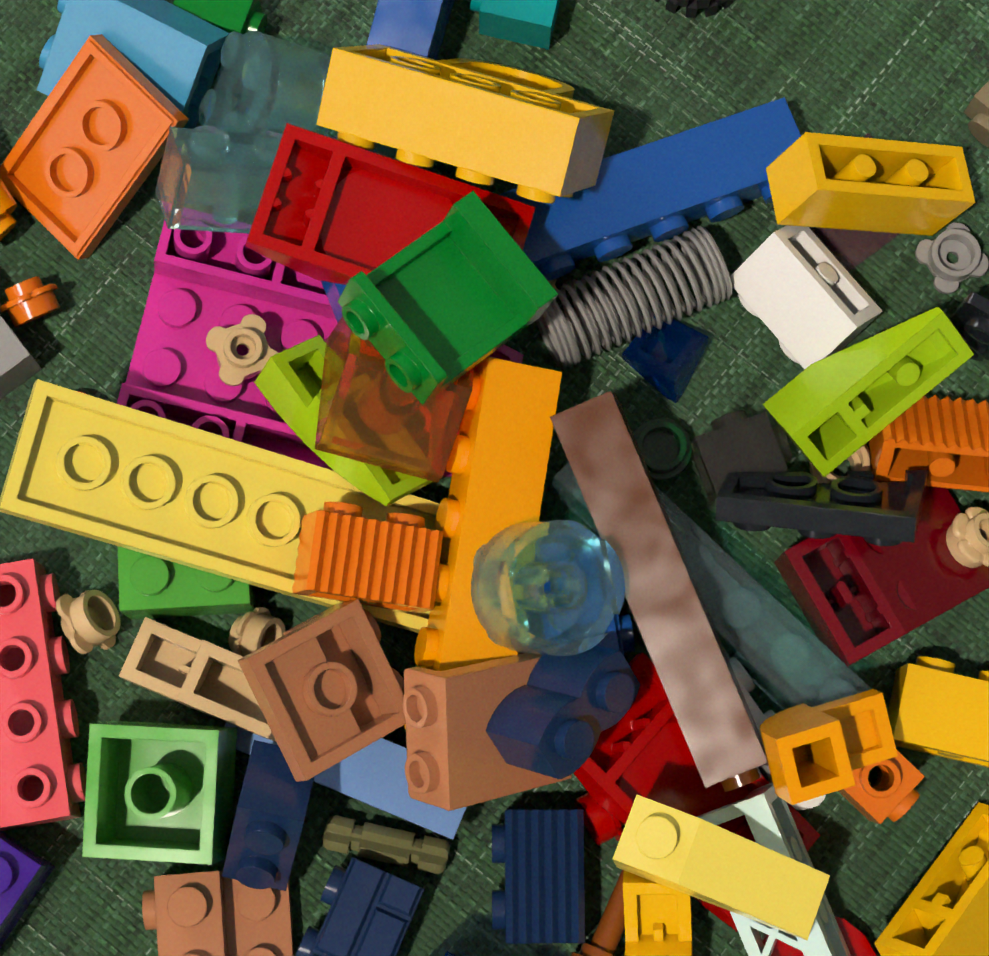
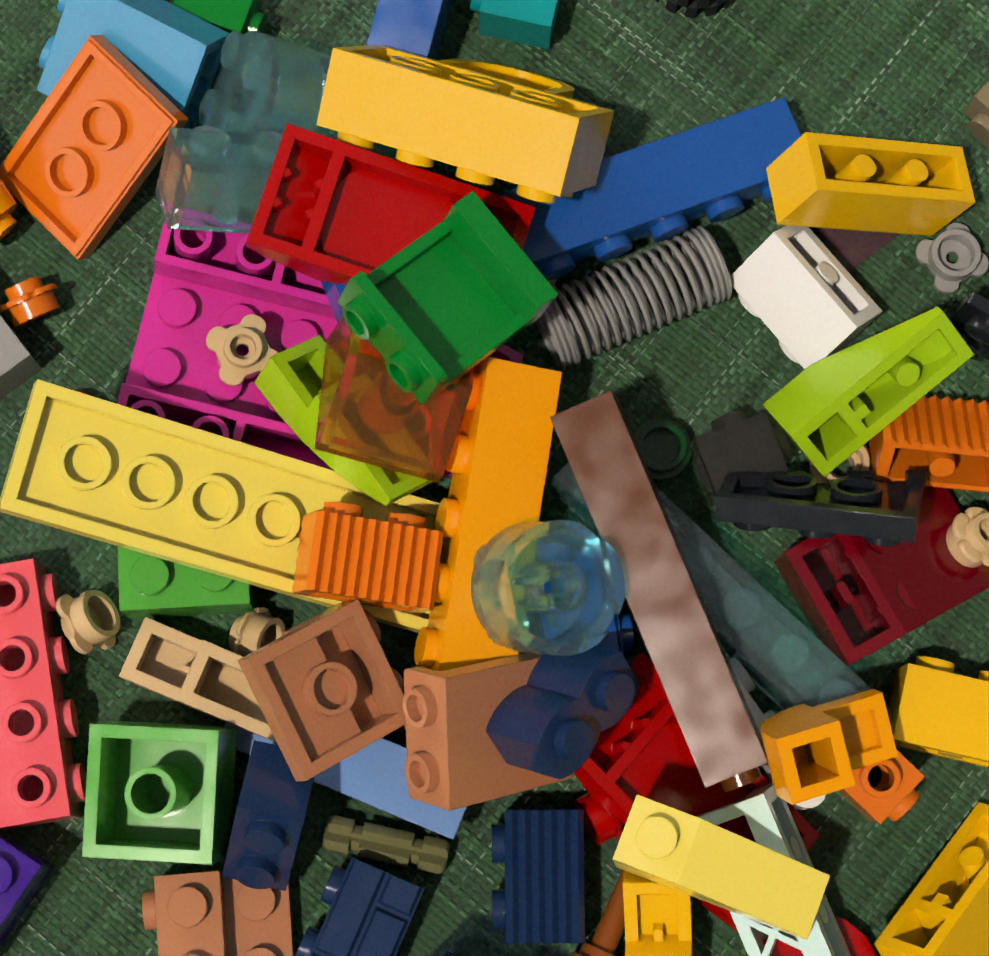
clear blue slope [622,314,709,403] -> none

